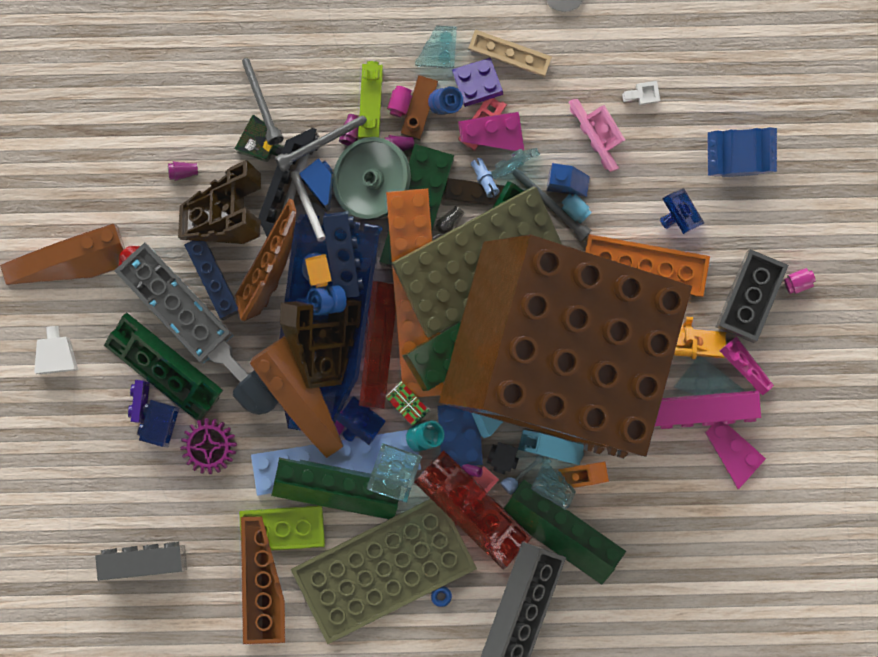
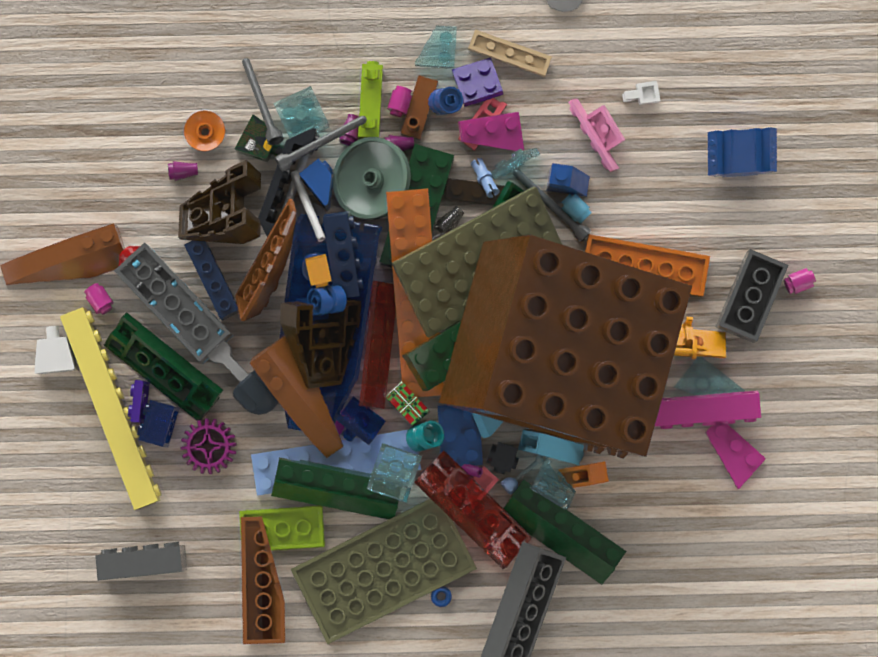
clear blue tile [660,188,705,234] -> none
dark pink wing [719,336,774,395] -> none
none -> light yellow brick [60,307,162,510]
none -> dark pink brick [84,283,114,315]
none -> orange dish [184,110,225,151]
none -> clear light blue brick [273,86,329,138]

